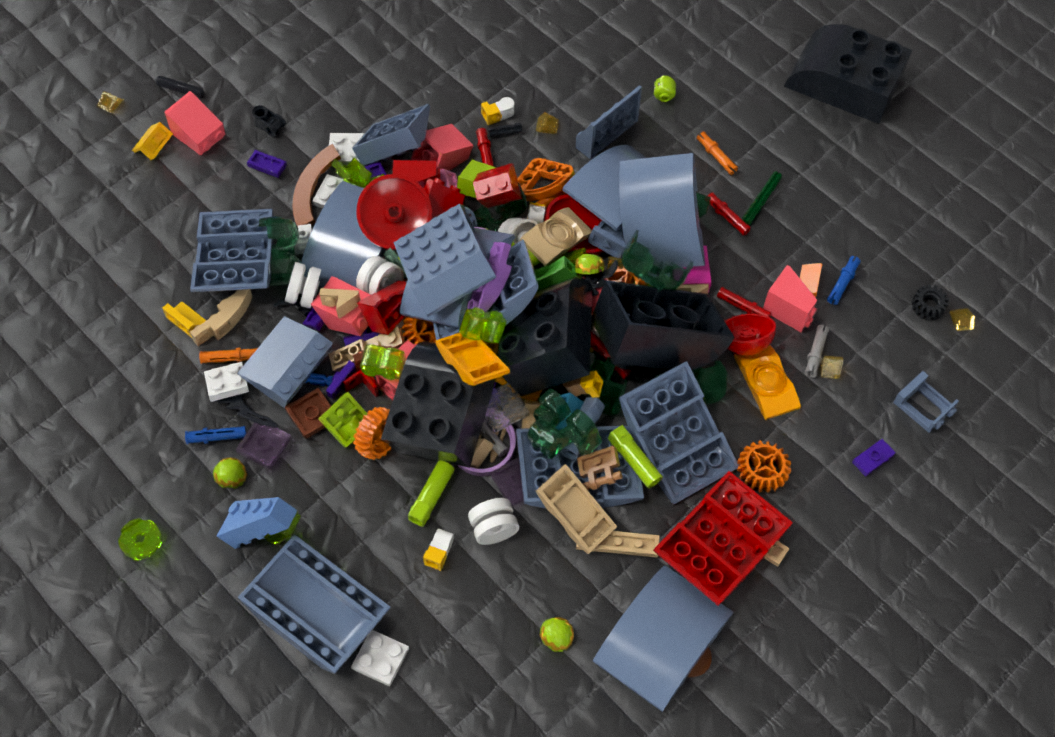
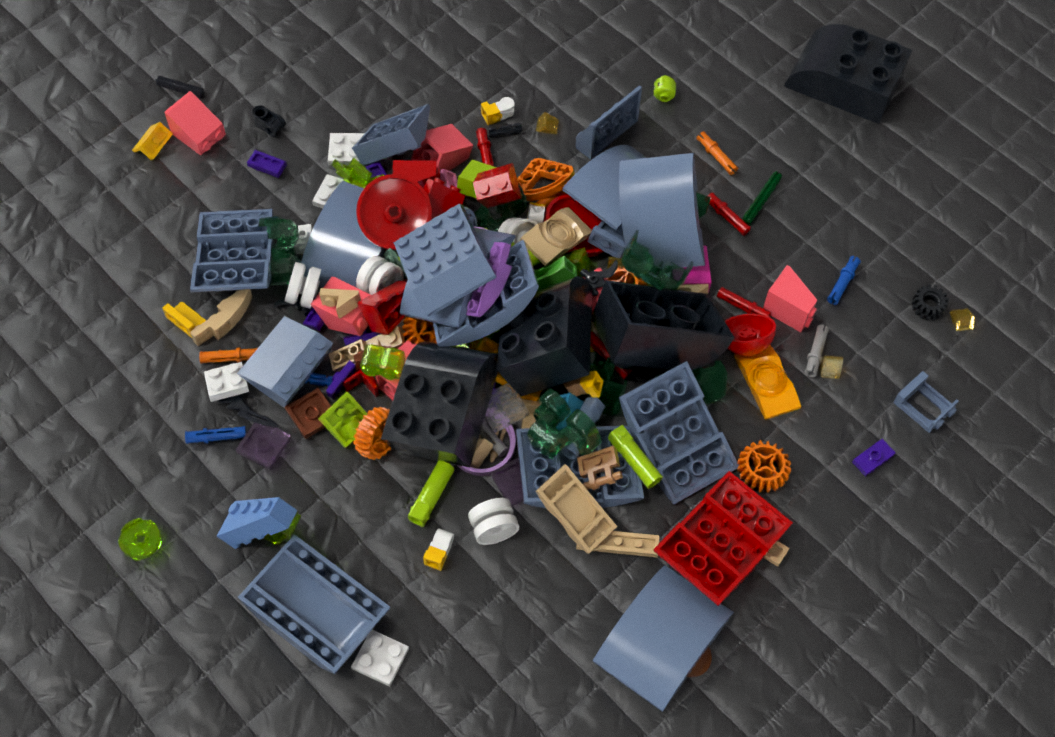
clear yellow slope [97,91,123,113] -> none
lime hair [213,457,247,489] -> none
tile [292,143,341,226] -> none
light orange slope [435,329,510,386] -> none
clear neon green brick [459,307,507,343] -> none
lime hair [539,617,574,652] -> none
lime hair [575,254,605,275] -> none
slope [800,263,822,297] -> none

